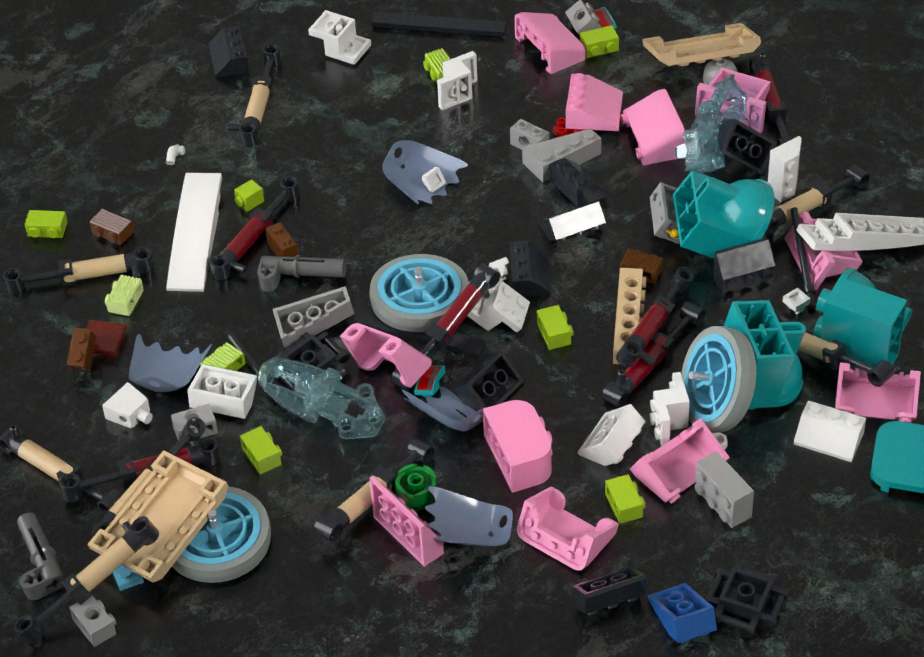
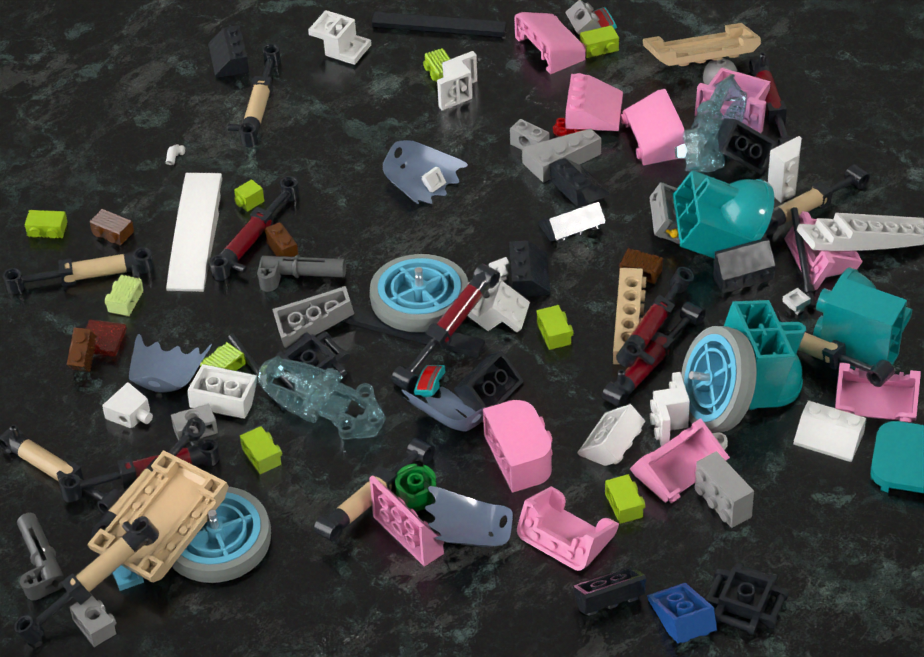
bright pink windscreen [340,323,432,388] -> none

